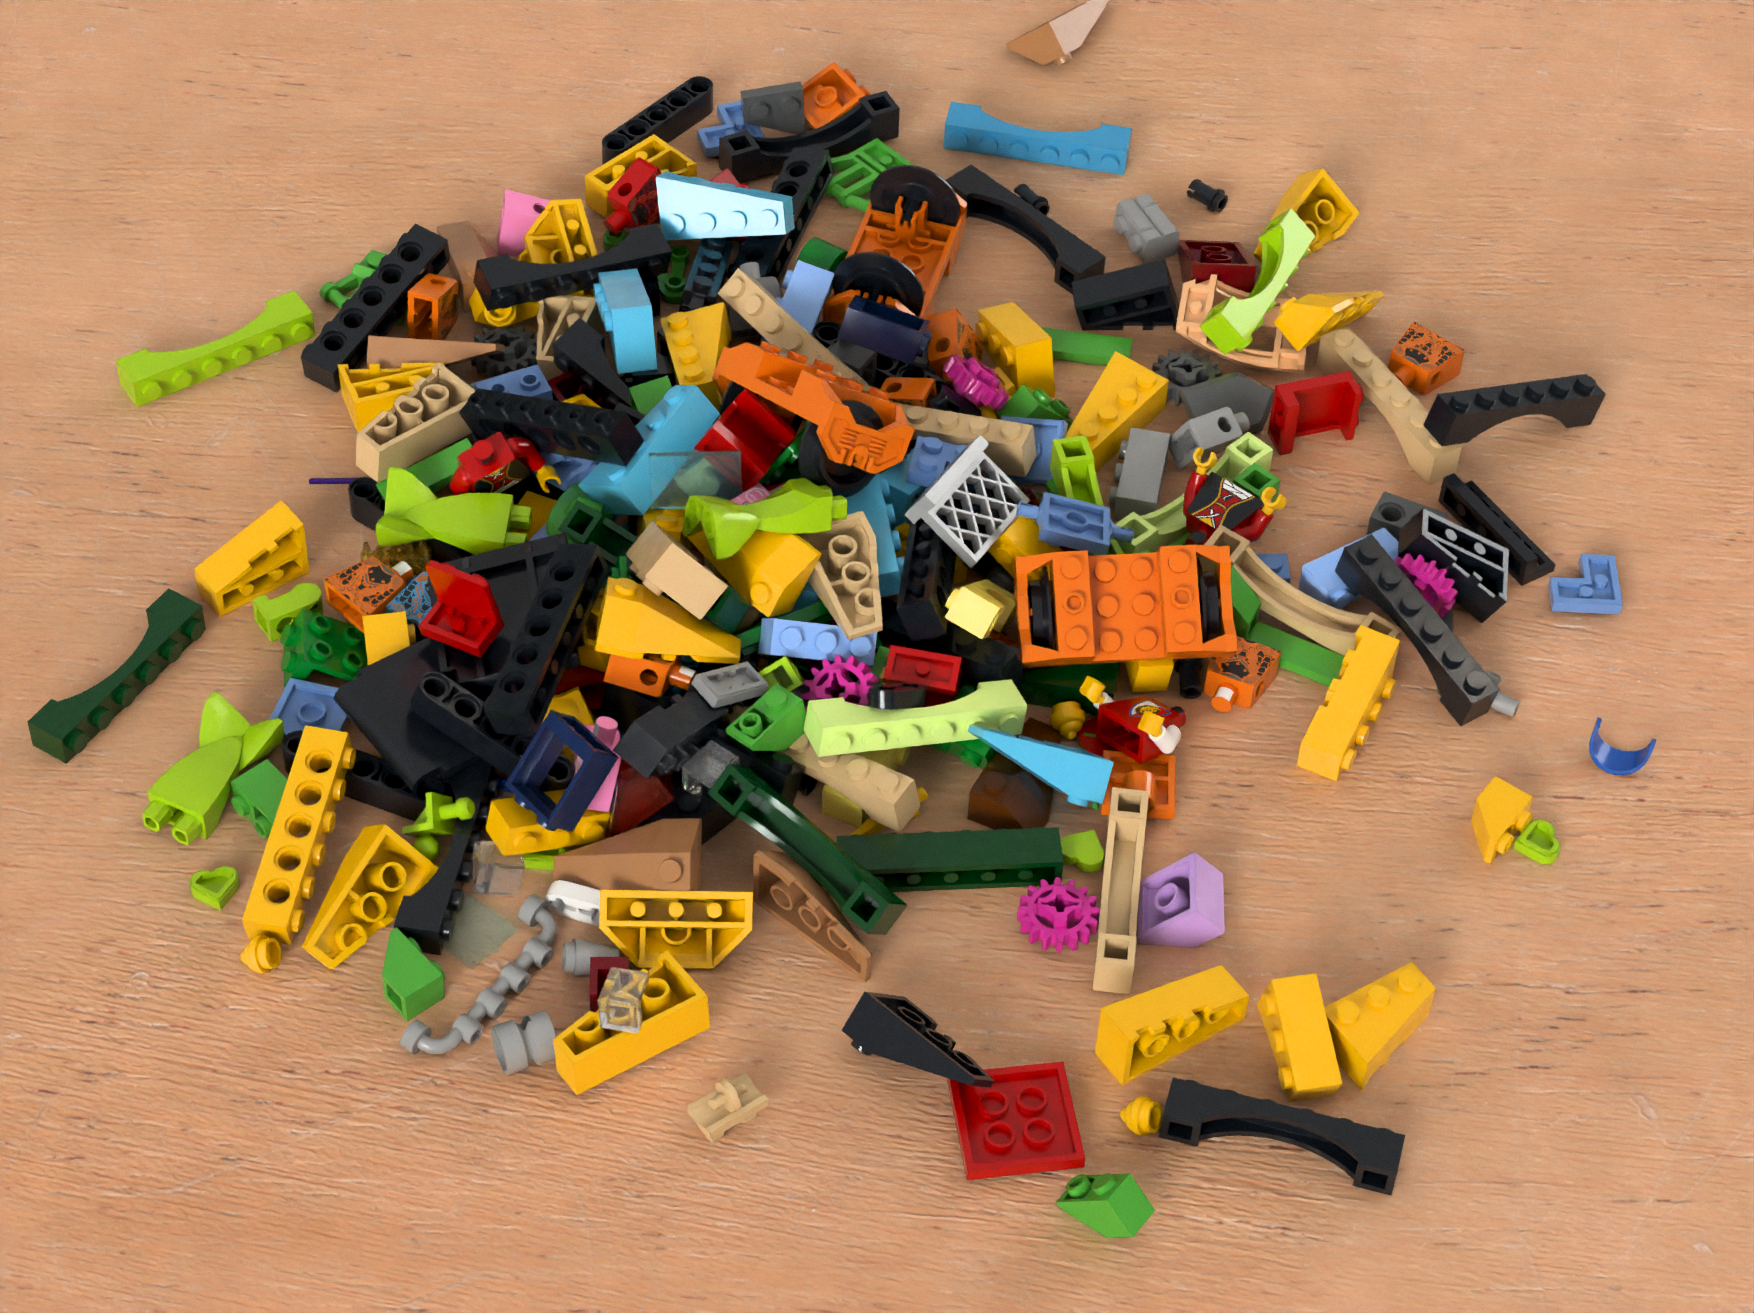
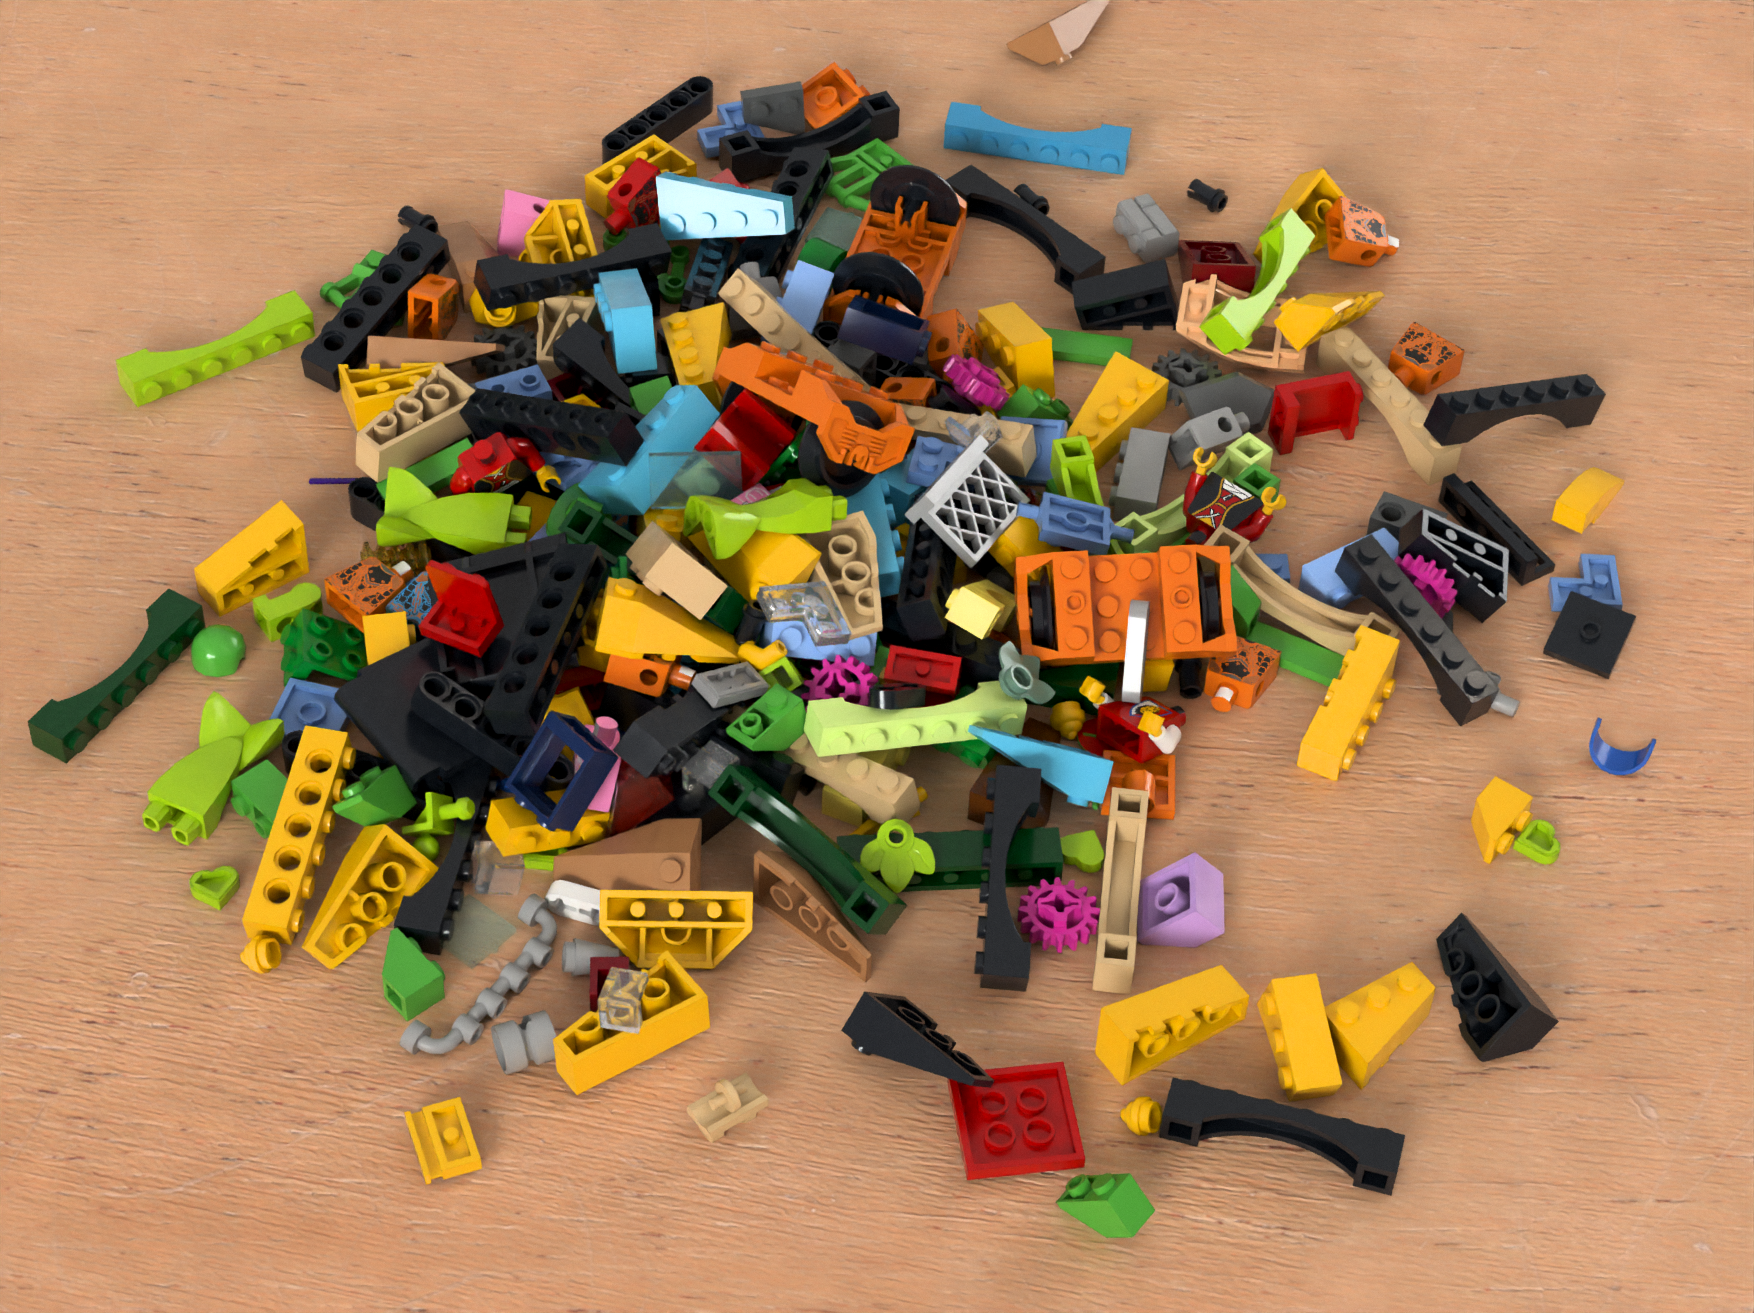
none -> bright green hair [191,624,246,677]
none -> bright green slope [332,765,417,826]
none -> black pin [398,205,438,233]
none -> yellow plate [404,1097,482,1185]
none -> black pin [734,600,770,646]
none -> yellow arm [737,640,788,671]
none -> clear plate [756,581,852,647]
none -> clear light blue piece [805,207,863,251]
none -> lime plate [860,819,935,894]
none -> clear panel [945,411,1003,454]
none -> black arch [974,765,1041,992]
none -> sand green plate [999,641,1055,704]
none -> beam [1122,599,1150,703]
none -> orange torso [1324,196,1399,267]
none -> black wedge [1436,912,1559,1062]
none -> black plate [1543,591,1636,679]
none -> yellow slope [1551,467,1625,534]

